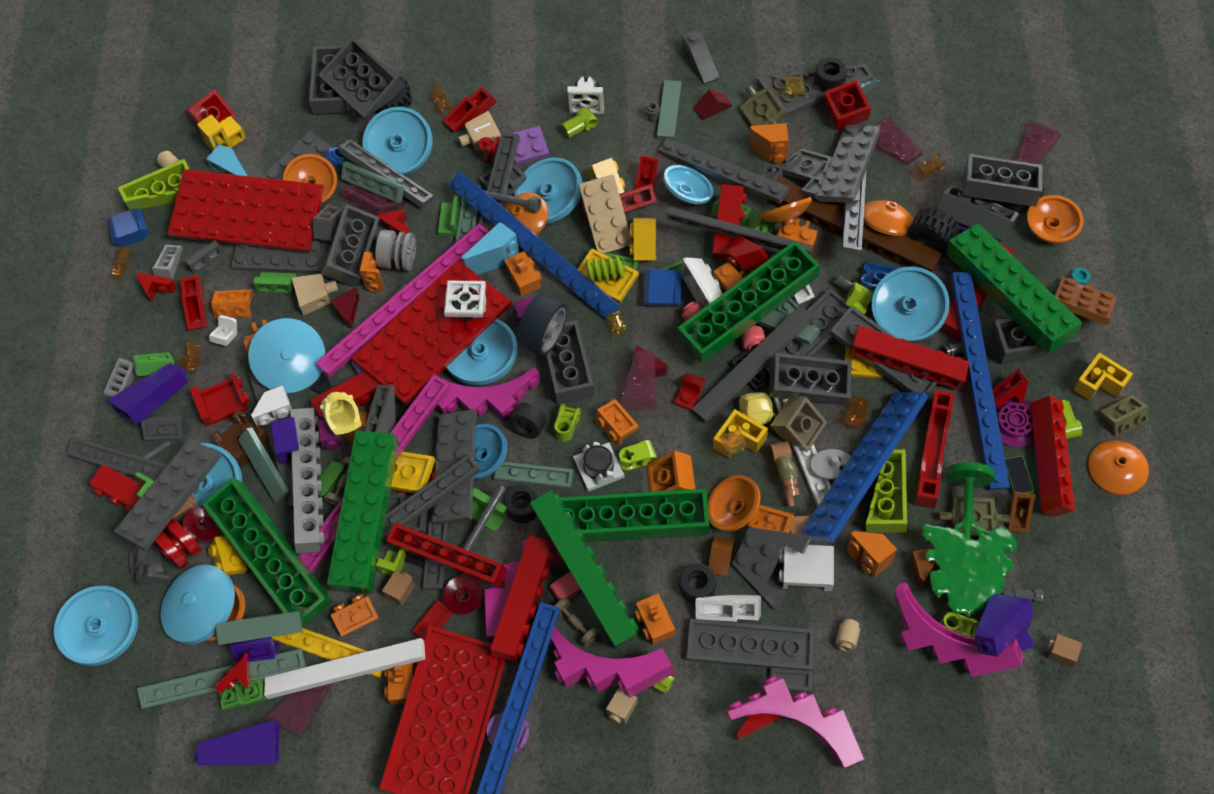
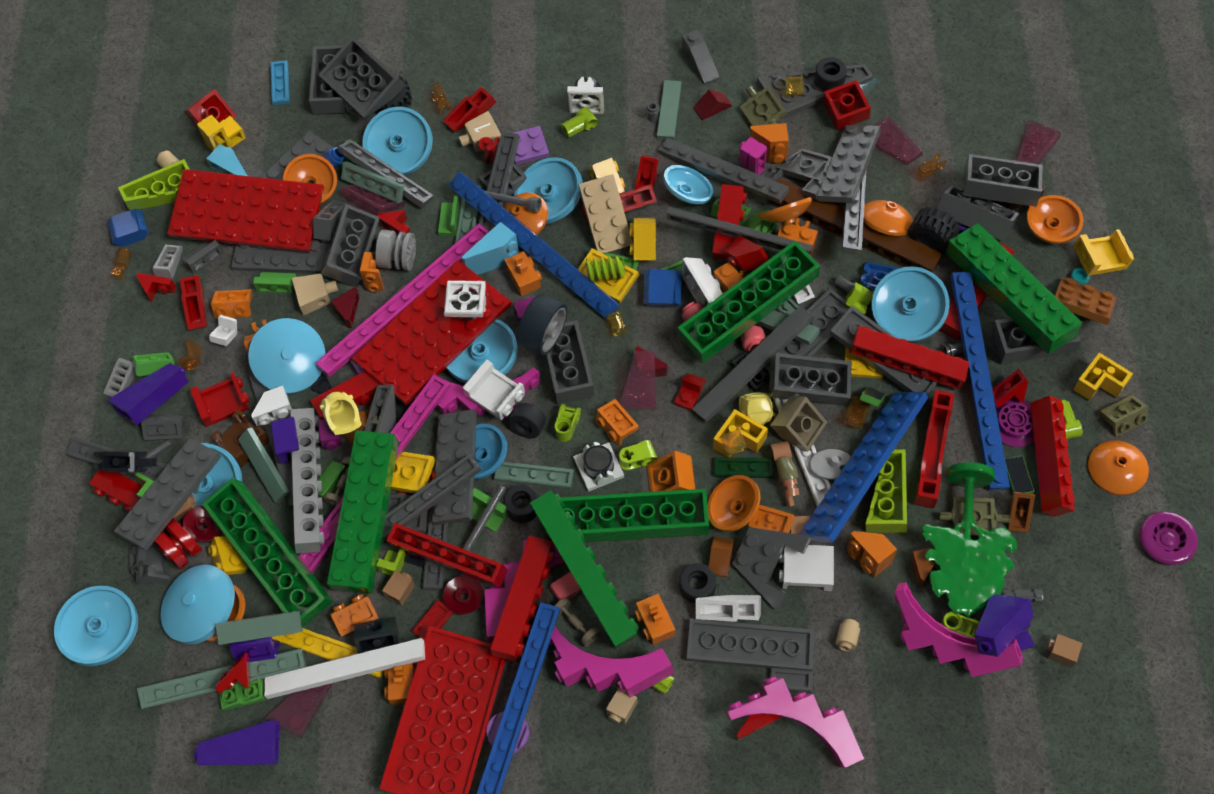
none -> black hinge [94,450,157,472]
none -> dark azure tile [270,60,290,105]
none -> black brick [354,617,399,654]
none -> white panel [463,360,525,420]
none -> dark green tile [714,457,774,478]
none -> dark pink brick [738,137,767,175]
none -> tile [860,387,886,407]
none -> yellow panel [1073,229,1134,276]
none -> magenta wheel [1139,512,1198,565]

